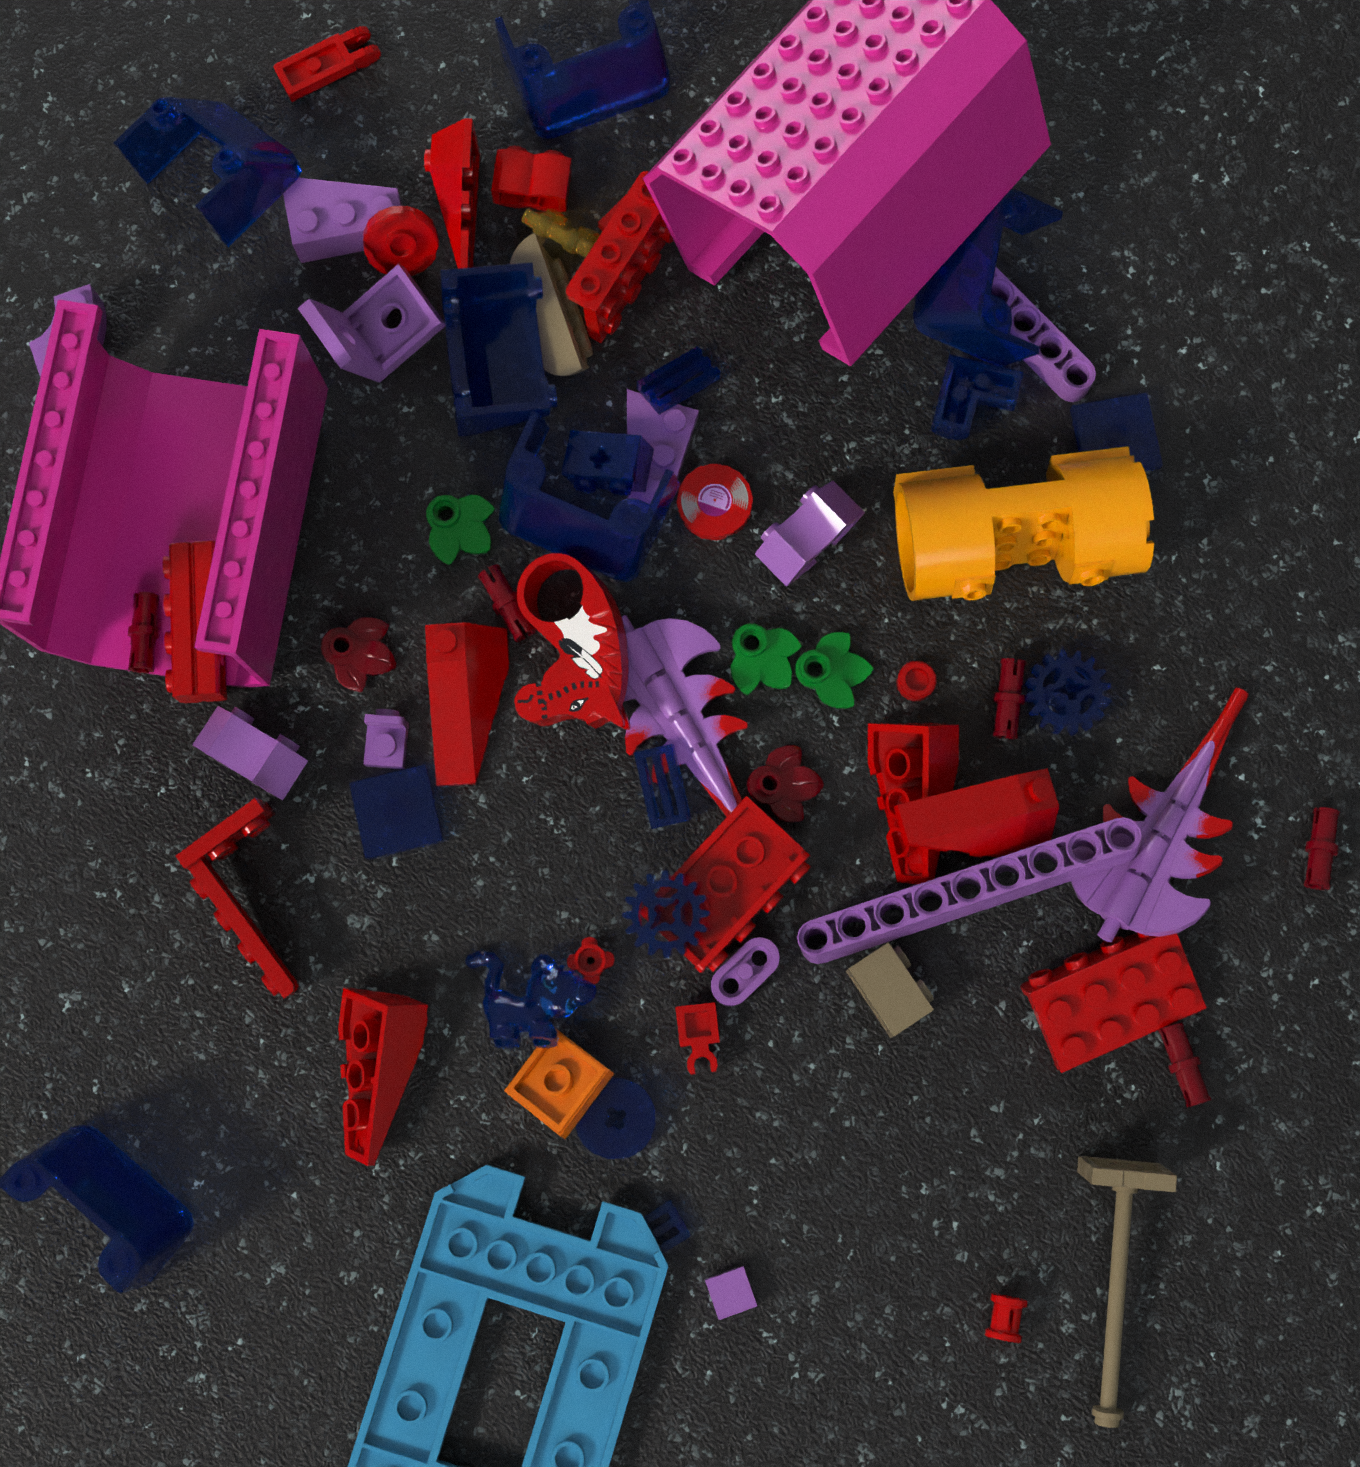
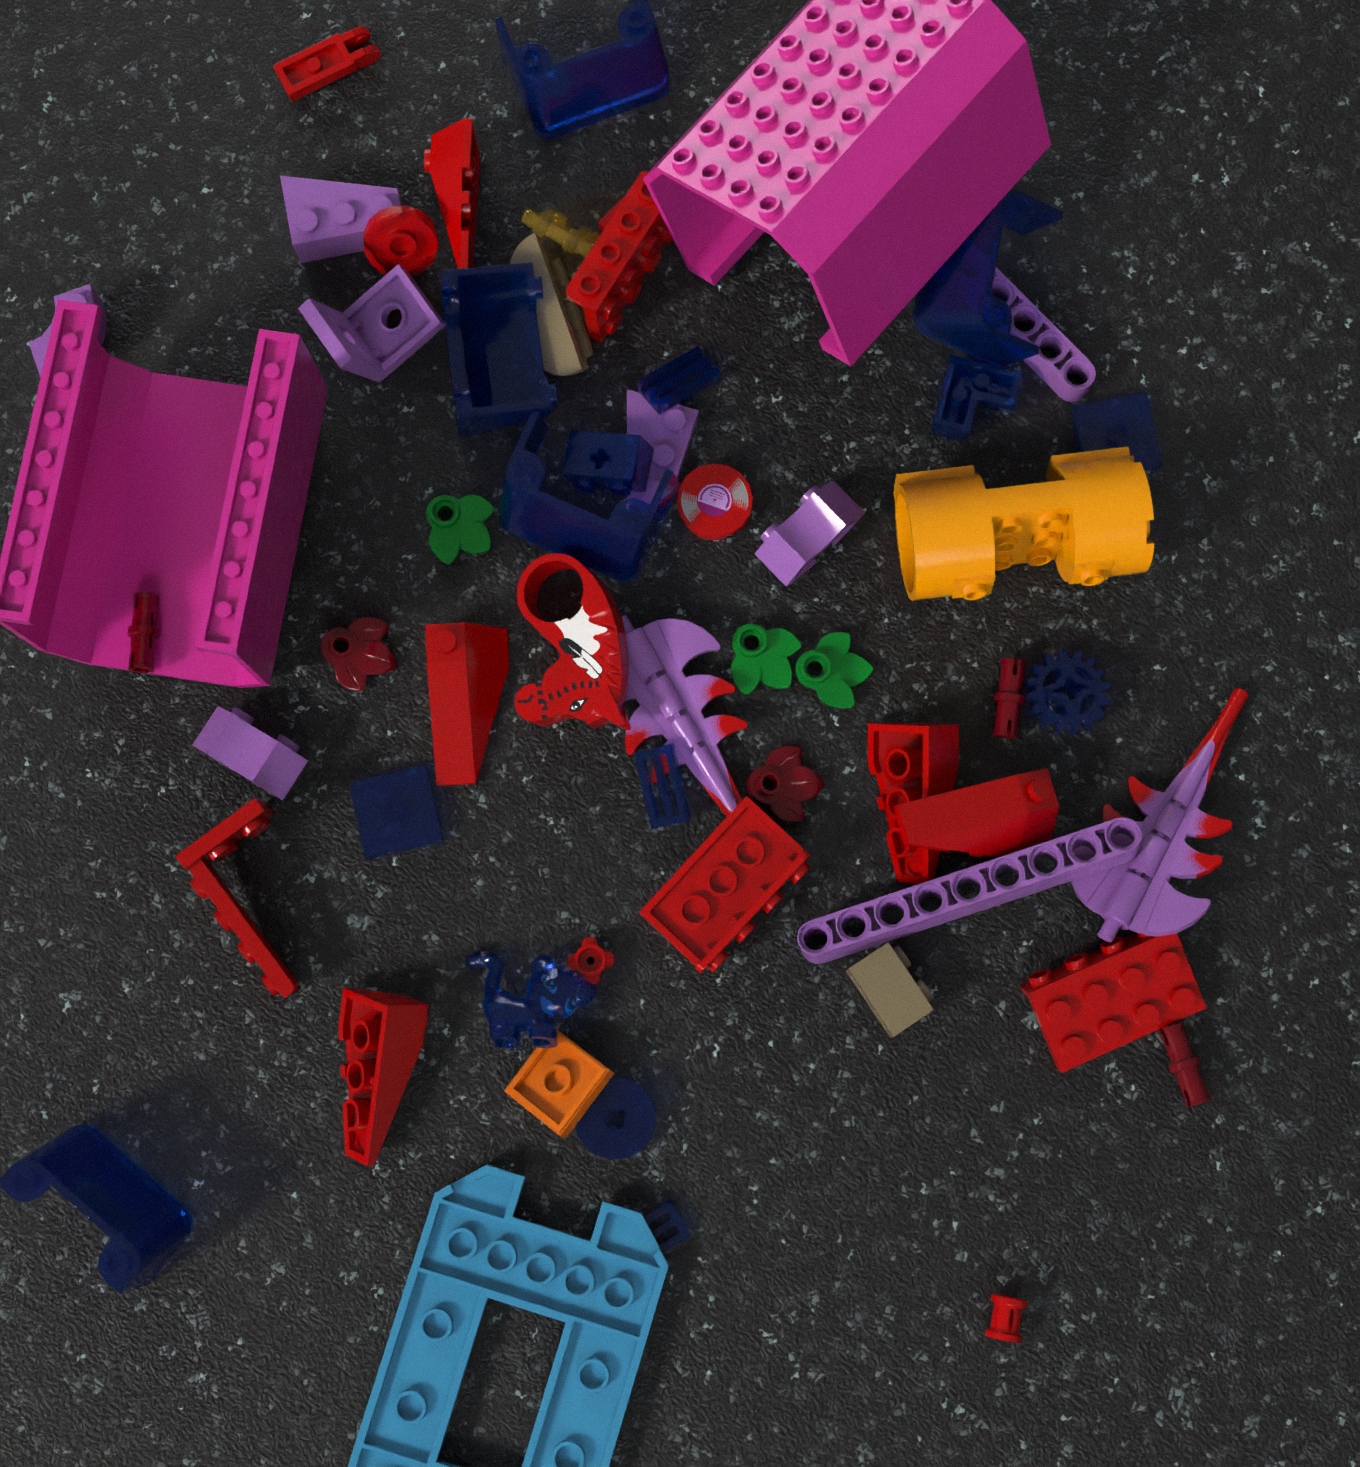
clear blue windscreen [113,97,301,247] -> none
red brick [162,540,227,703] -> none
medium lavender bracket [363,709,409,769] -> none
dark red pin [478,564,537,642] -> none
red brick [491,146,572,212] -> none
clear blue gear [622,870,711,958] -> none
red plate [675,1002,720,1075] -> none
medium lavender tile [705,1265,757,1320] -> none
medium lavender plate [711,937,780,1006] -> none
red tile [896,661,937,701] -> none
dark tan tile [1077,1156,1177,1428] -> none
dark red pin [1304,807,1340,890] -> none

